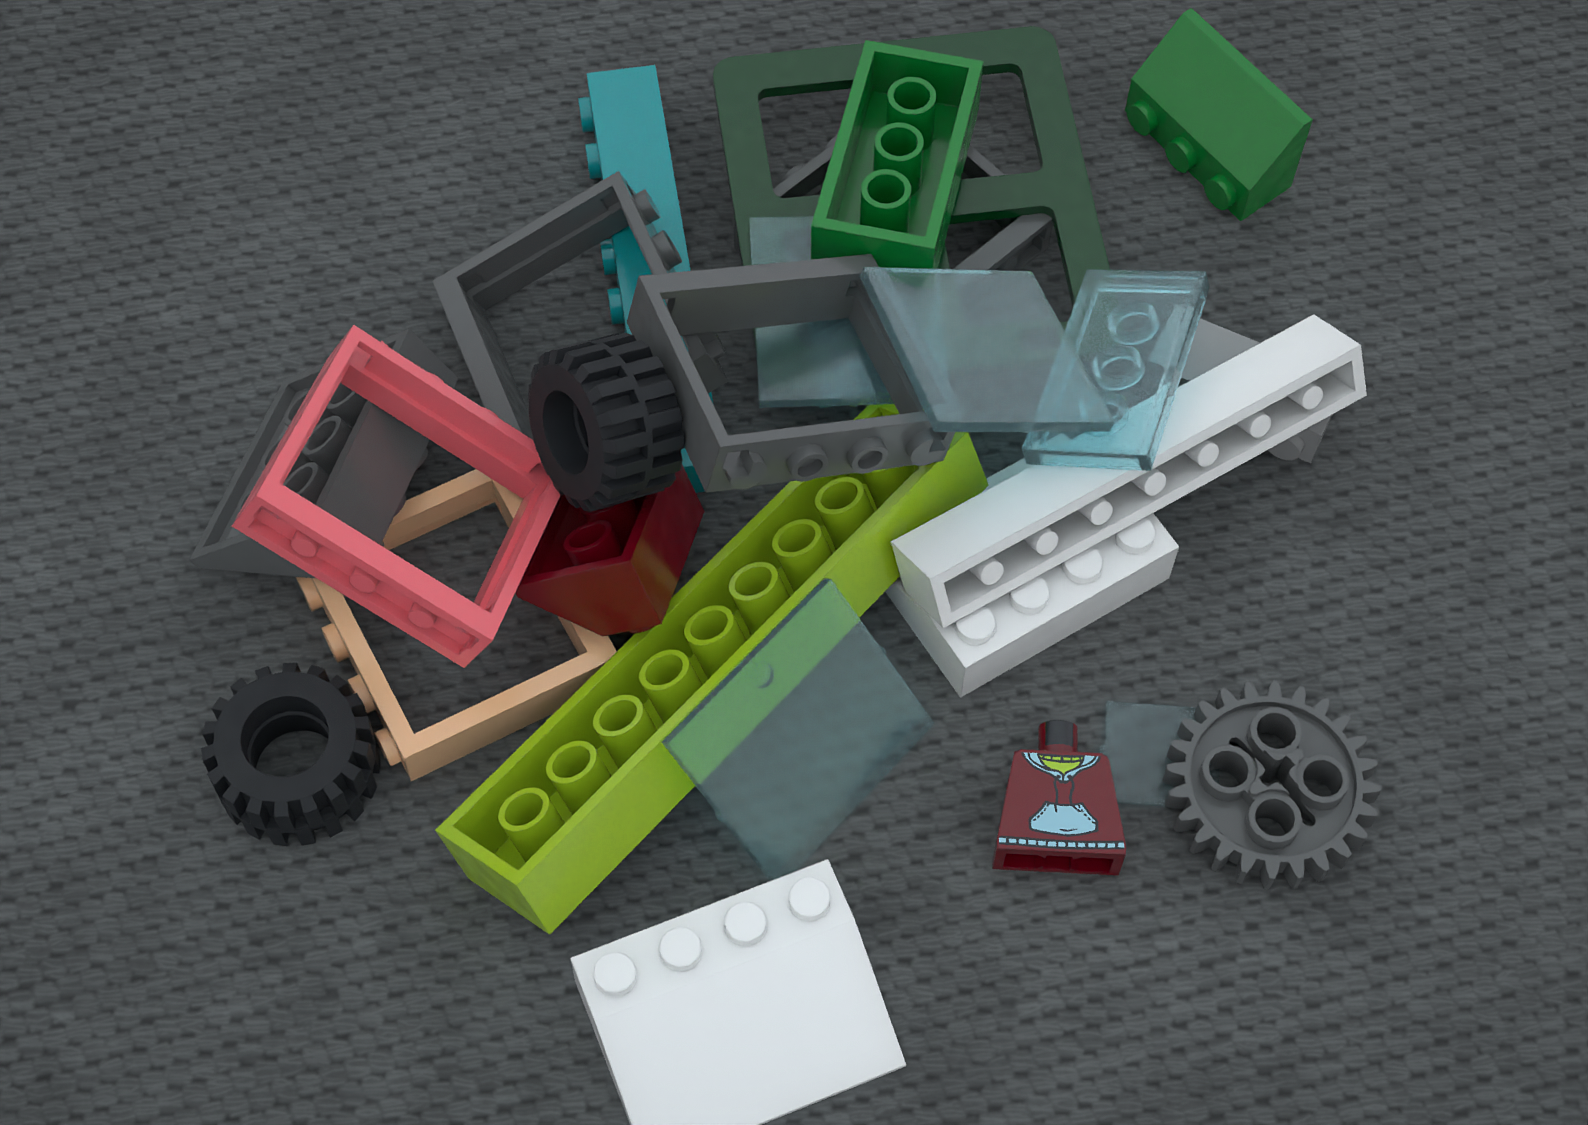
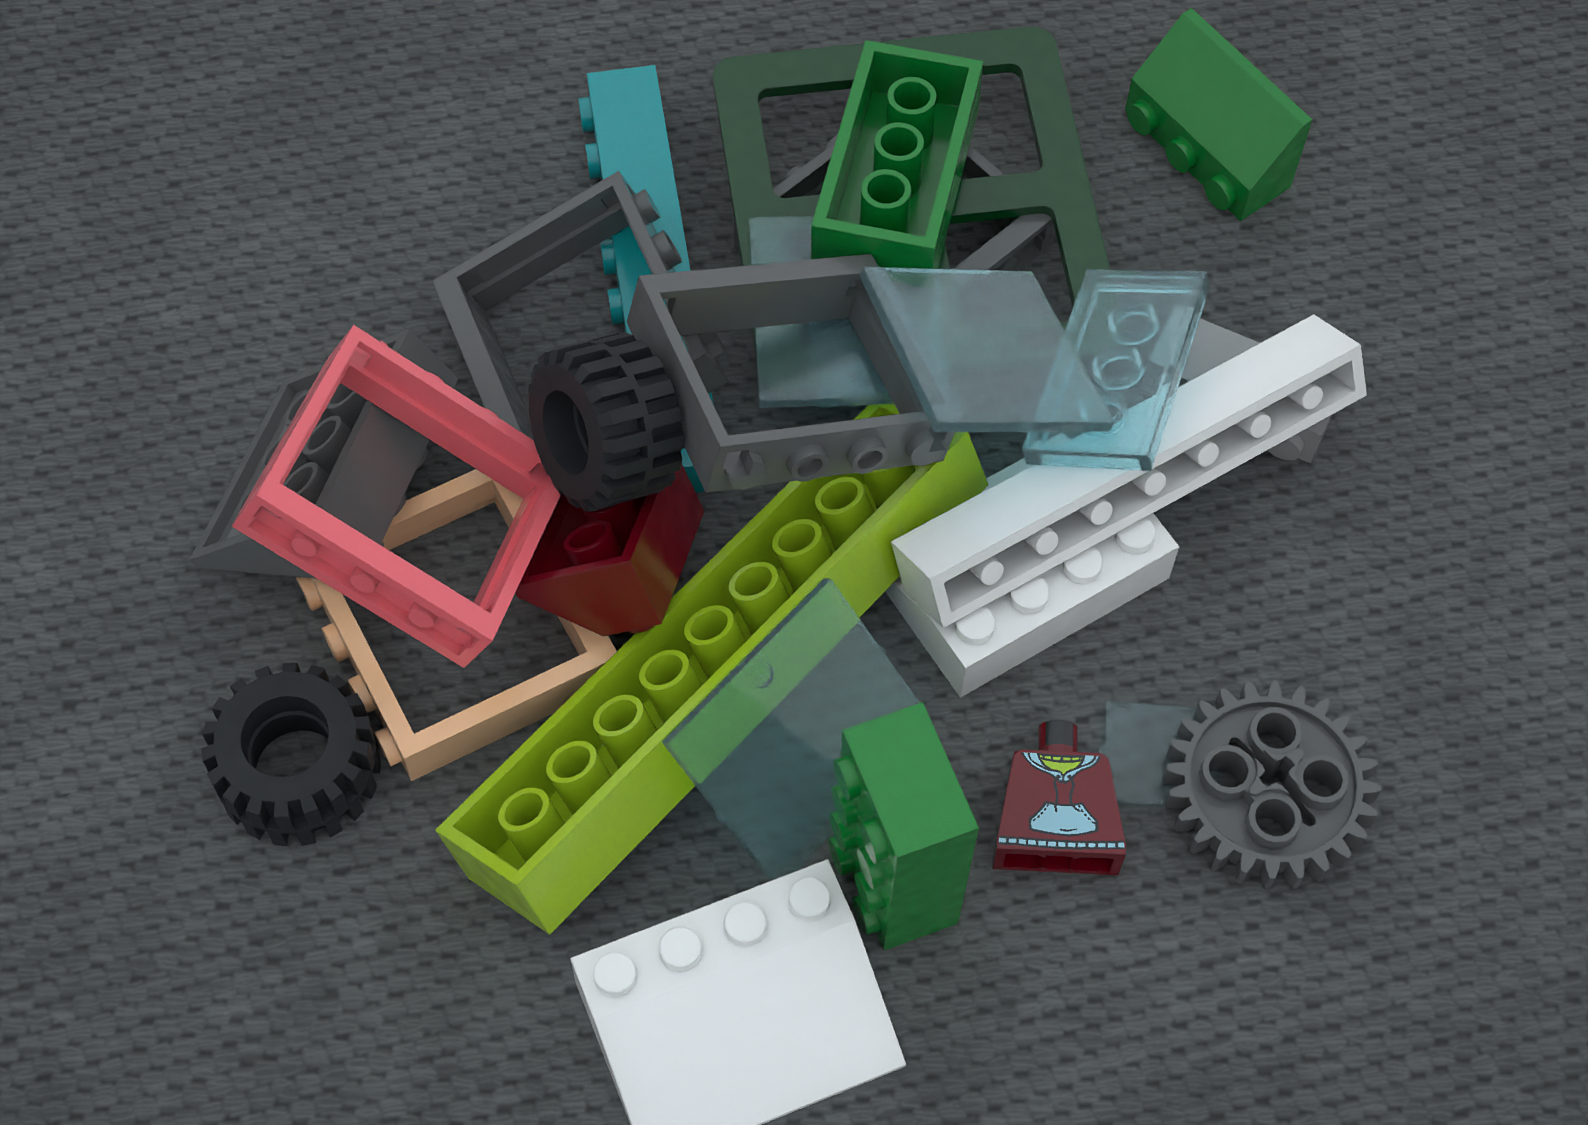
none -> green brick [827,702,979,951]

